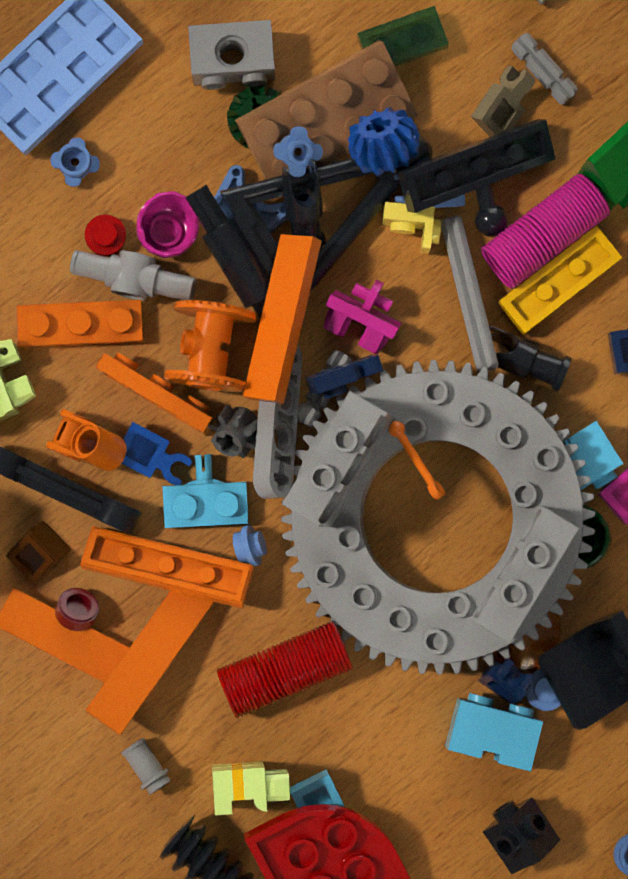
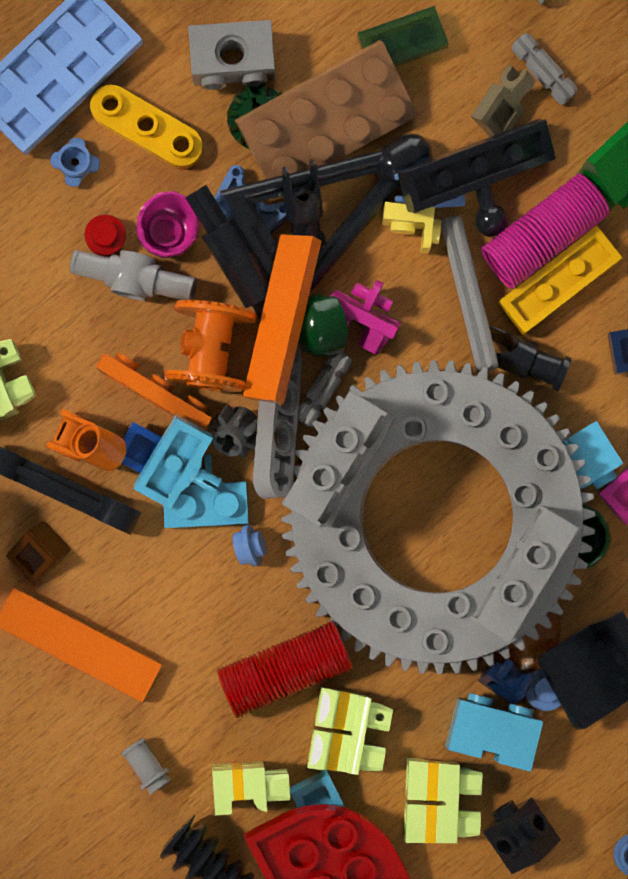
orange plate [16,300,144,349] -> none
dark red tile [55,588,99,631] -> none
orange tile [80,526,254,609] -> none
orange tile [85,591,214,736] -> none
medium blue plate [273,126,323,177] -> none
dark blue plate [305,355,384,399] -> none
blue gear [348,107,420,176] -> none
orange hinge [388,421,445,500] -> none
none -> yellow plate [90,85,203,170]
none -> medium azure plate [134,414,222,509]
none -> dark green hair [298,294,348,357]
none -> yellowish green hips [307,686,393,775]
none -> yellowish green hips [403,757,483,843]

